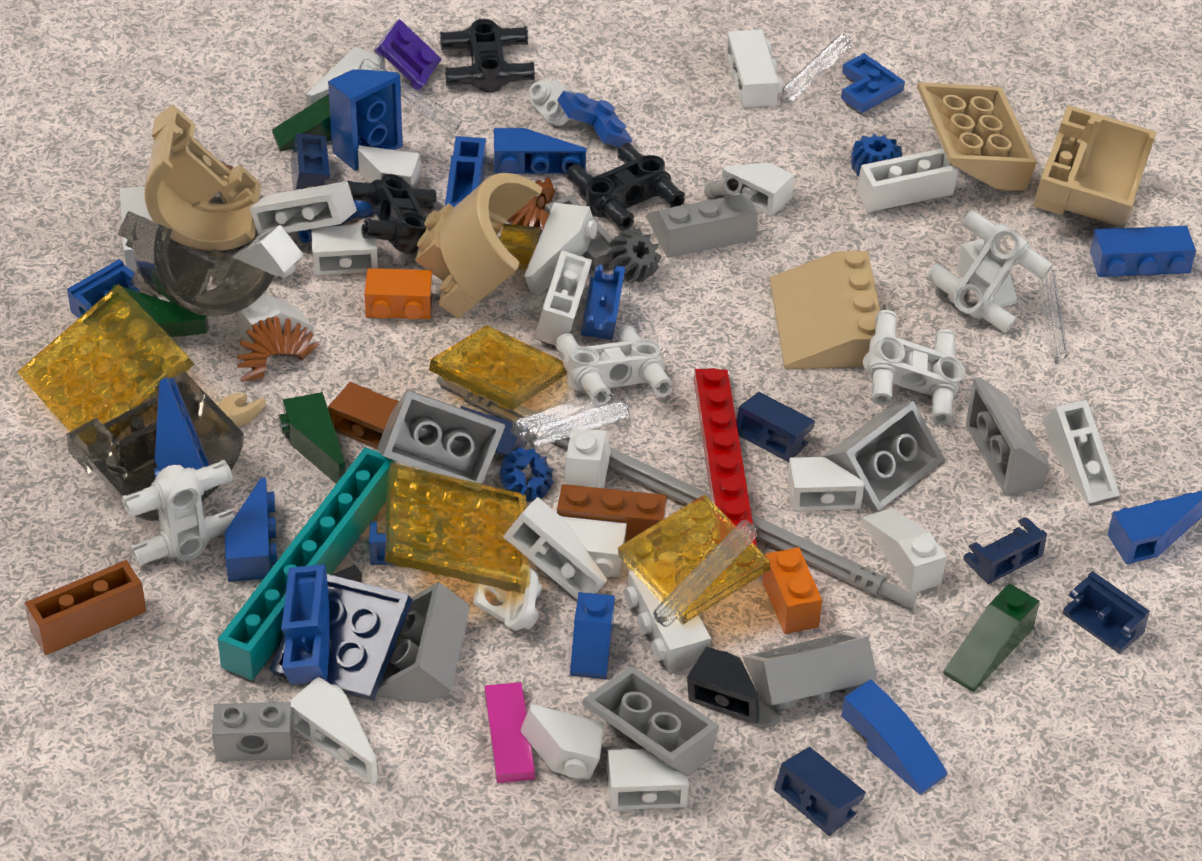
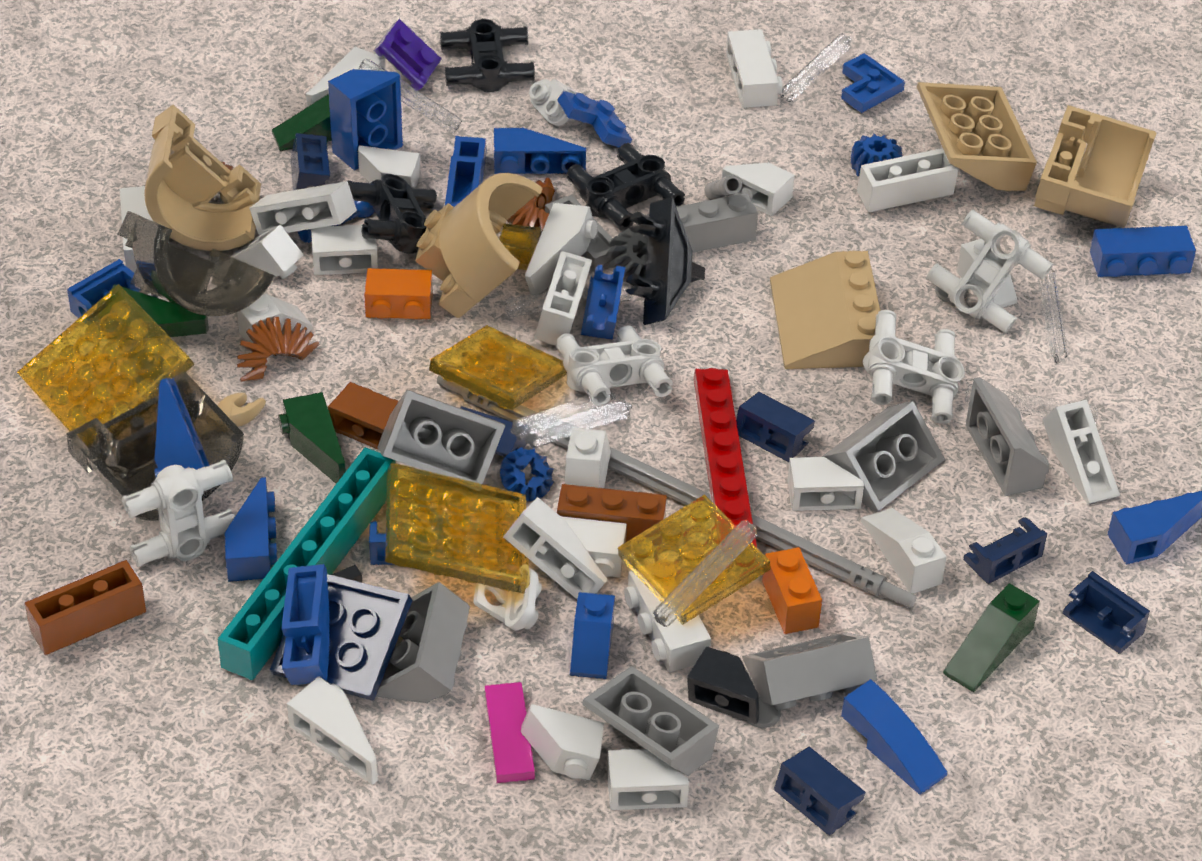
light grey brick [212,702,293,761] -> none
none -> black connector [626,197,705,325]

